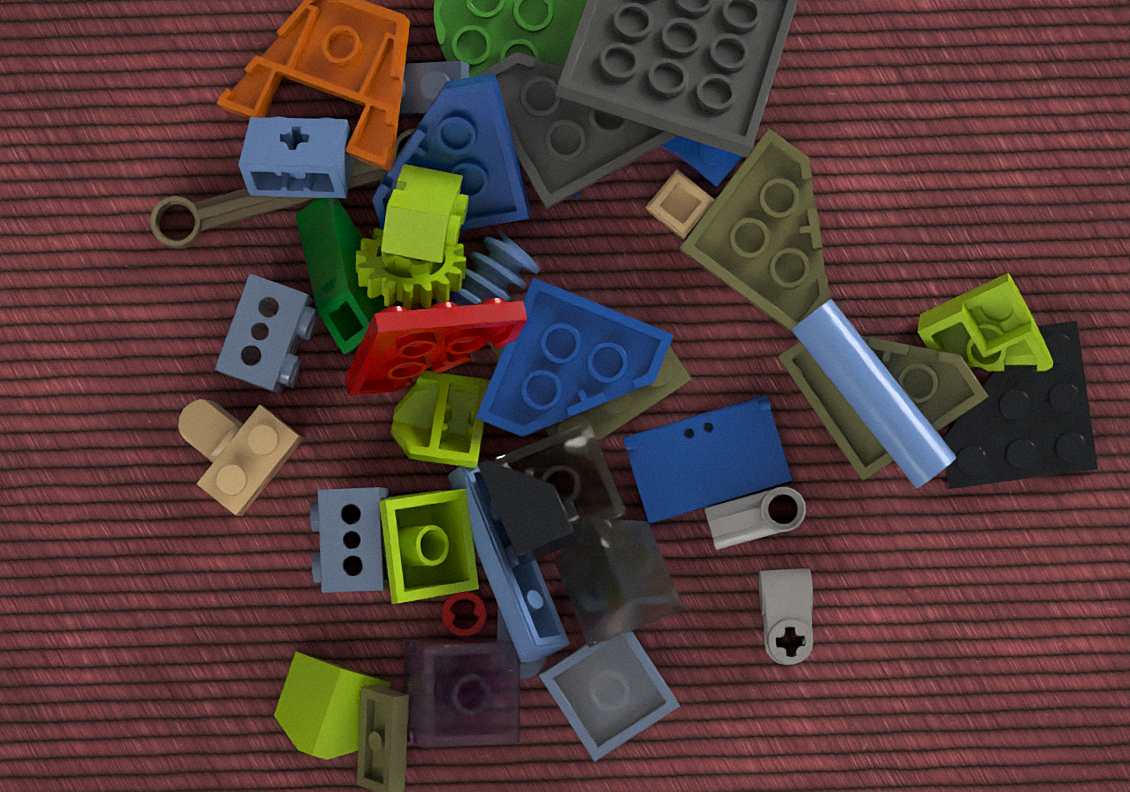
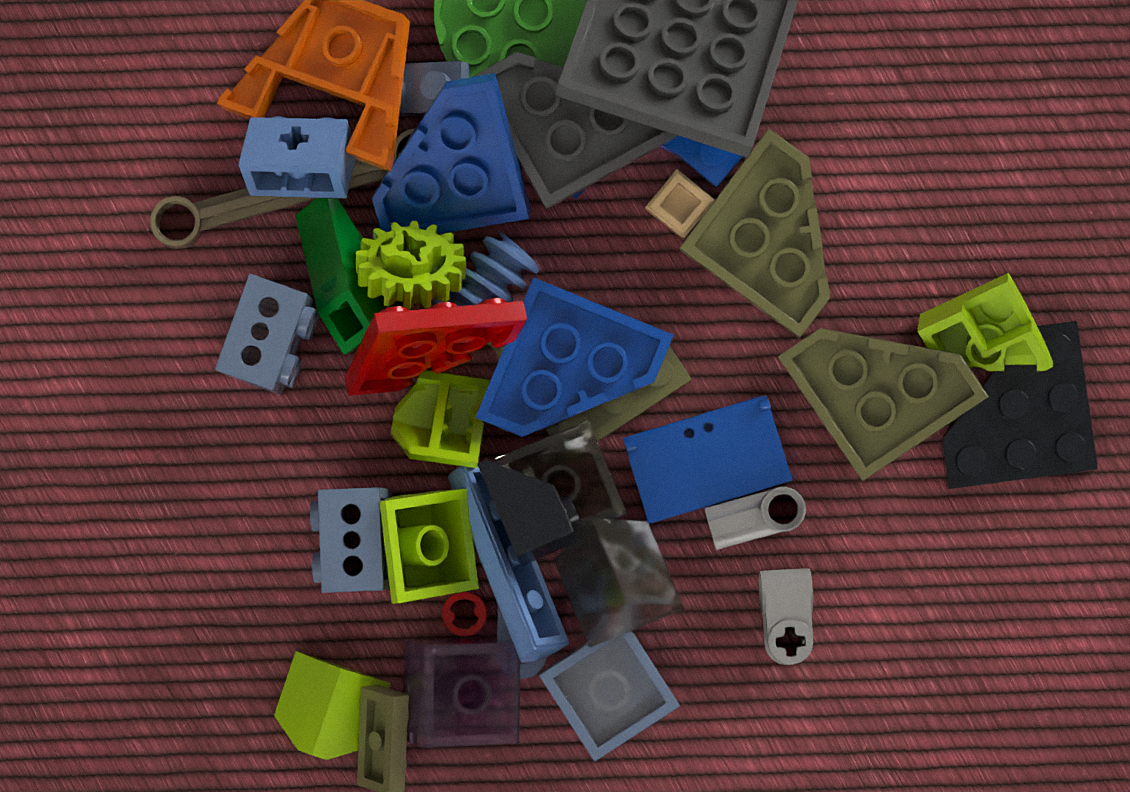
tan brick [178,399,304,516] -> none
lime brick [381,164,469,263] -> none
medium blue brick [791,299,957,489] -> none

